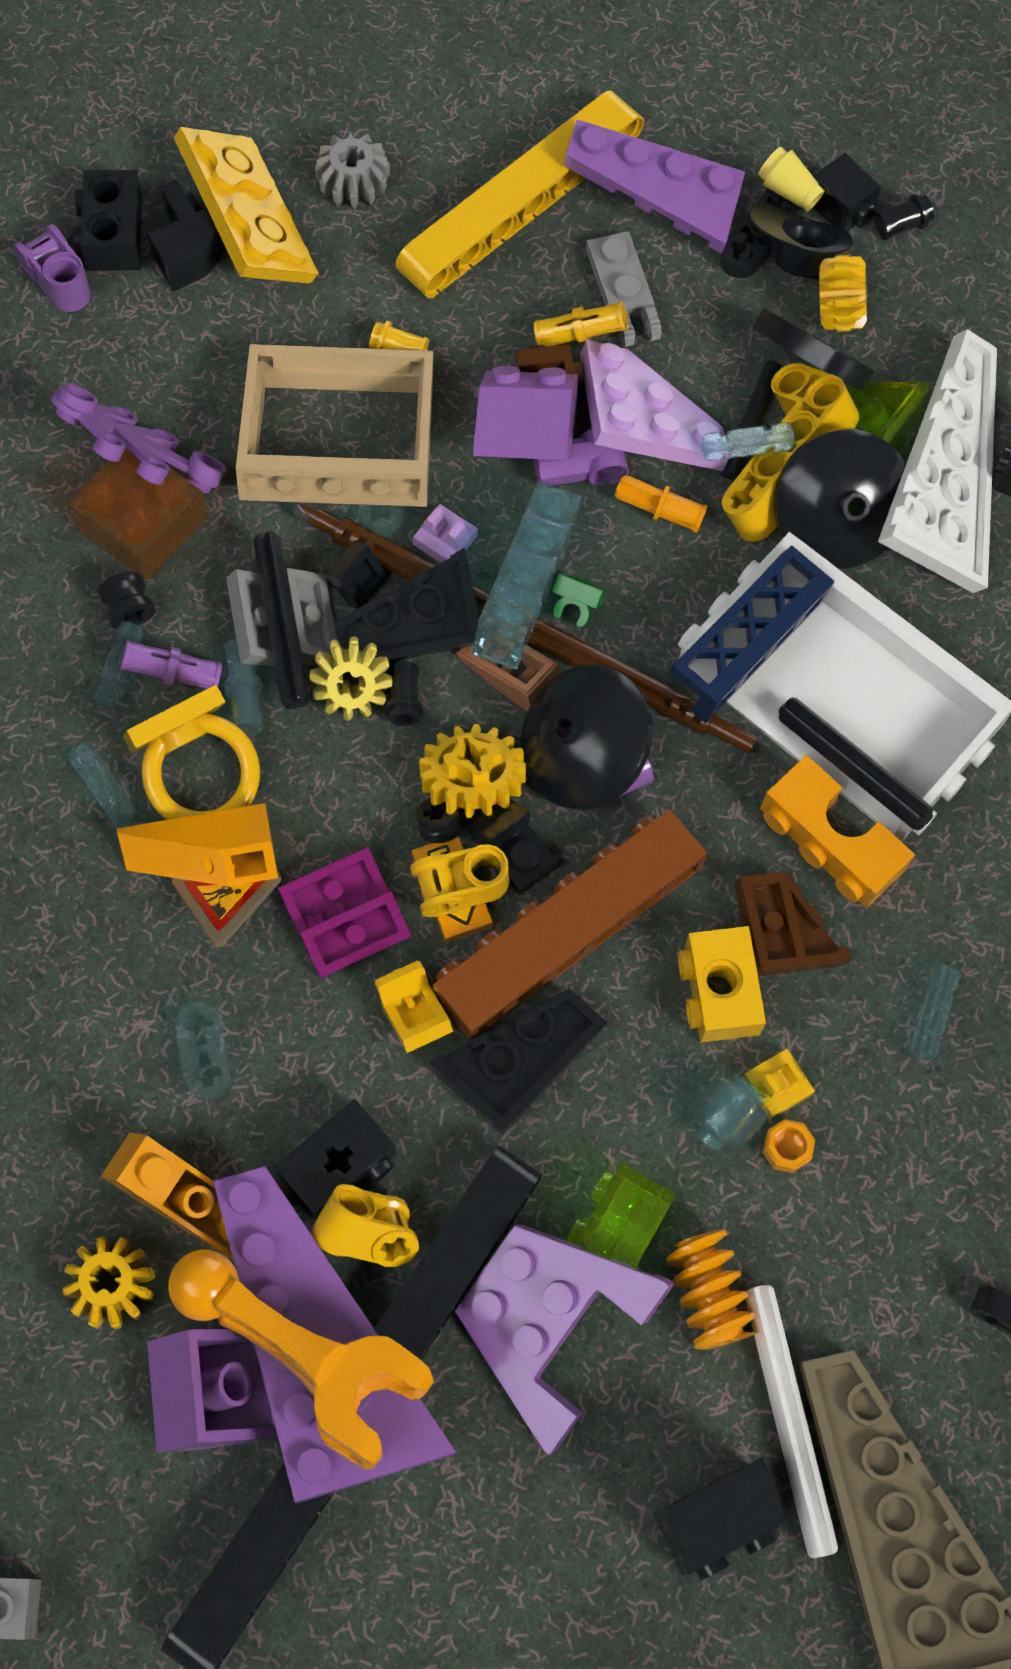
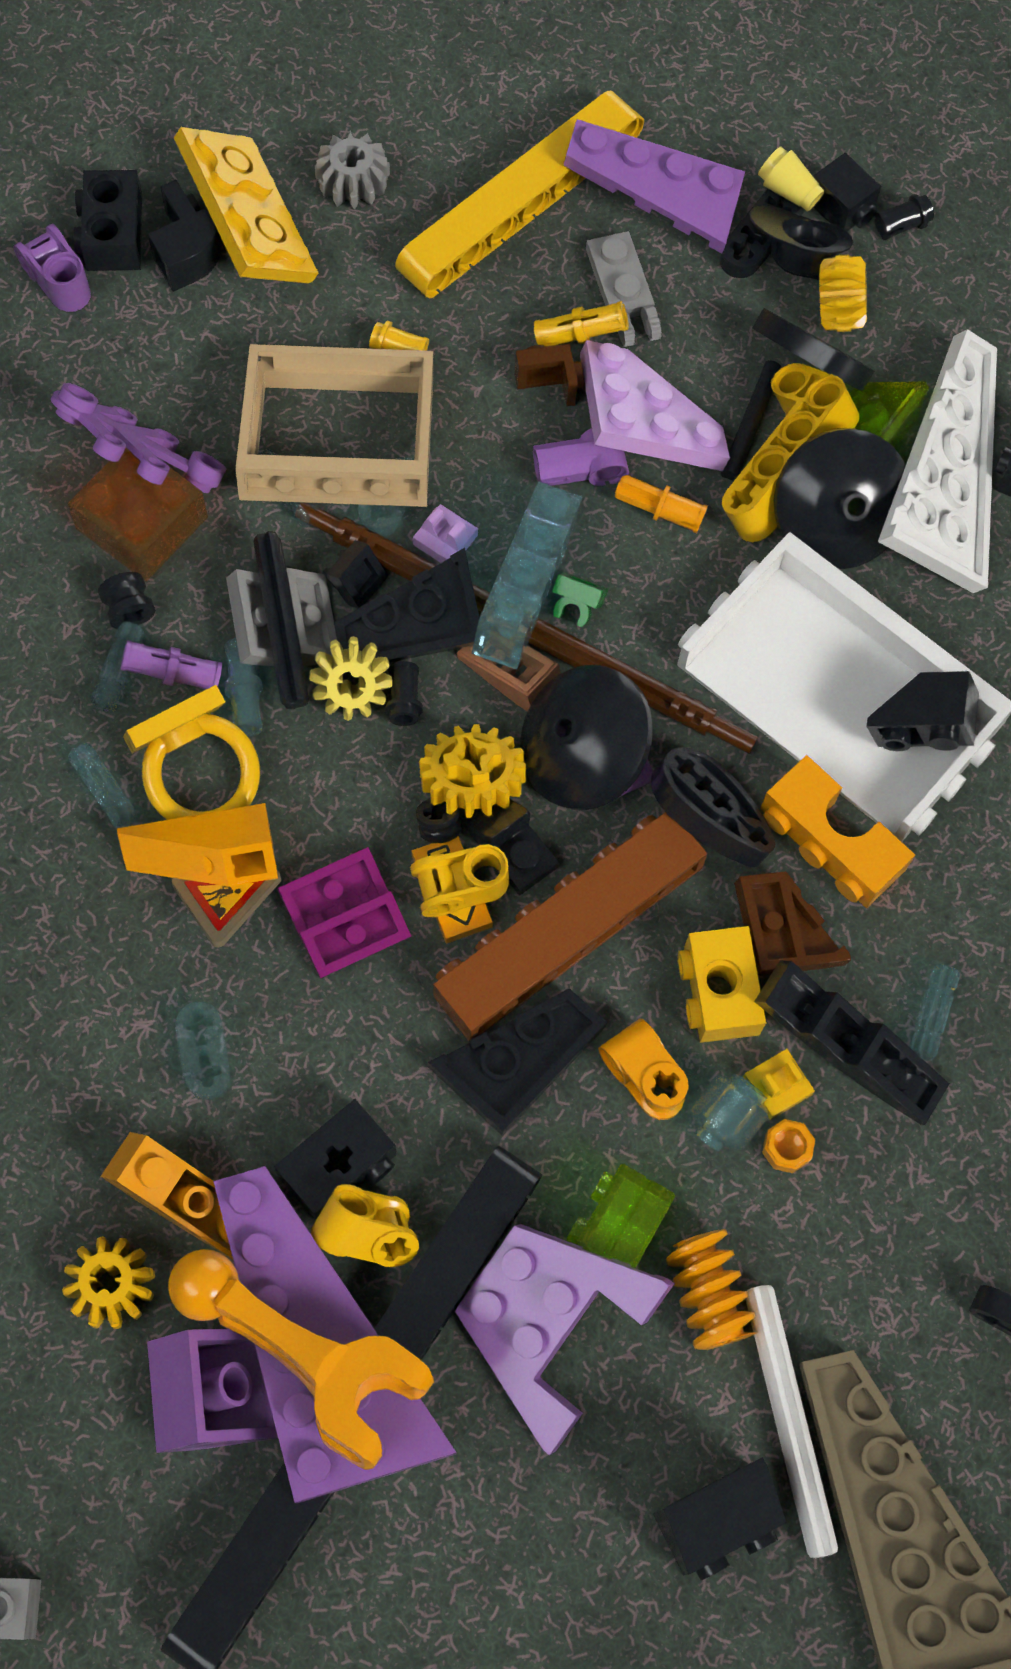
yellow bracket [375,961,453,1053] -> none
medium lavender slope [473,366,578,460] -> none
dark blue fence [670,545,835,724] -> none
clear light blue axle [701,422,794,462] -> none
black axle [778,697,933,831] -> none
none -> light orange piece [598,1018,688,1120]
none -> black piece [651,747,776,867]
none -> black slope [754,960,950,1125]
none -> black slope [866,671,979,751]

